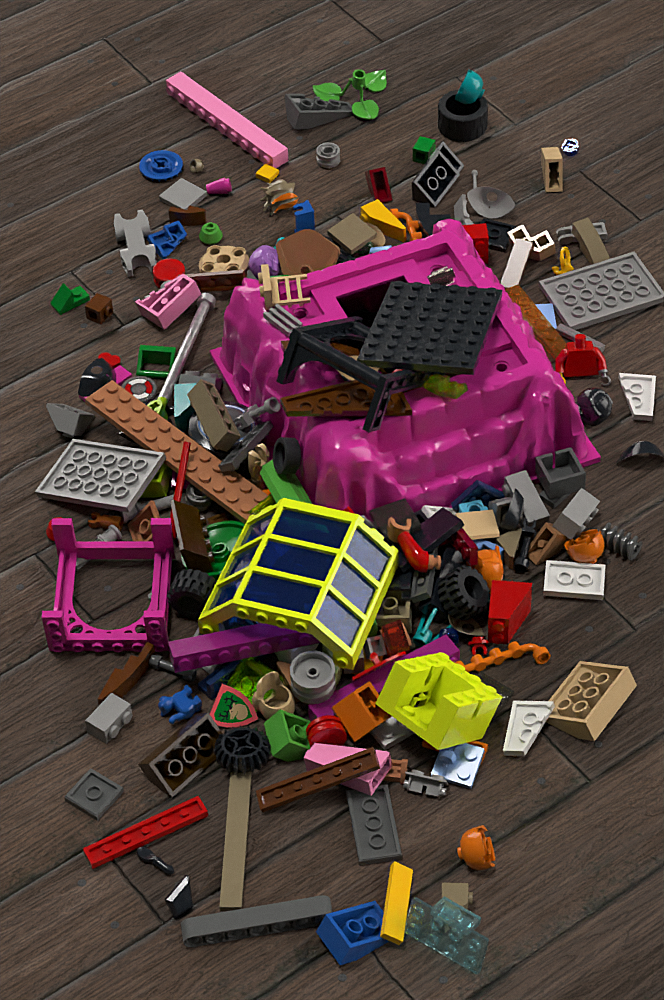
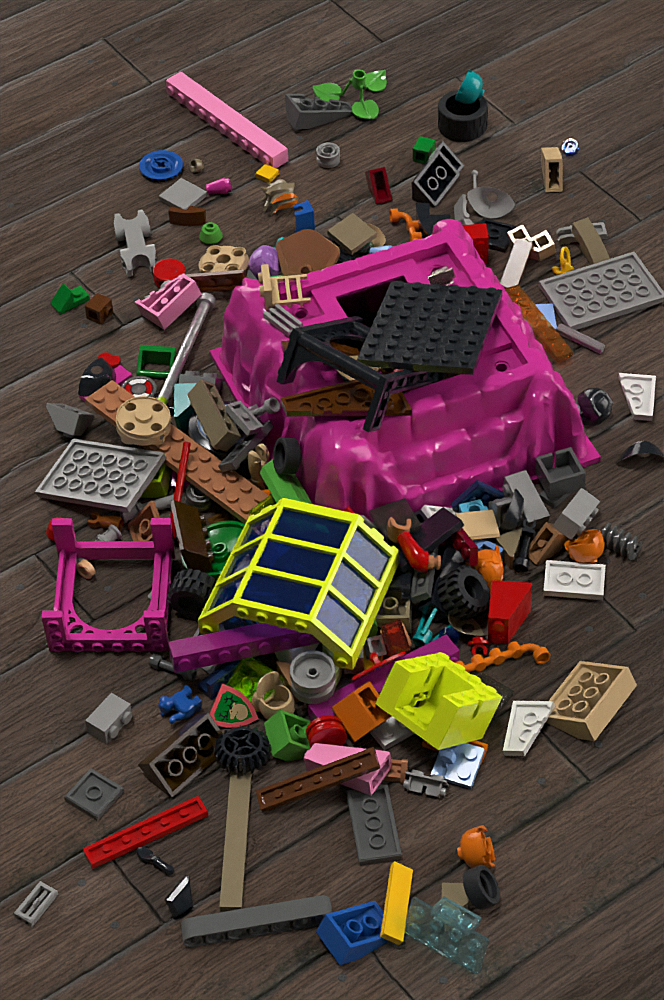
reddish brown slope [98,642,155,705] -> none
blue slope [147,221,187,259] -> none
yellow slope [360,199,407,242] -> none
clear neon green slope [423,374,468,399] -> none
red torso [555,334,611,386] -> none
none -> light grey tile [14,881,58,927]
none -> light nougat tile [76,559,96,579]
none -> tan piece [116,396,171,445]
none -> light grey plate [224,400,264,436]
none -> black tyre [463,865,500,910]

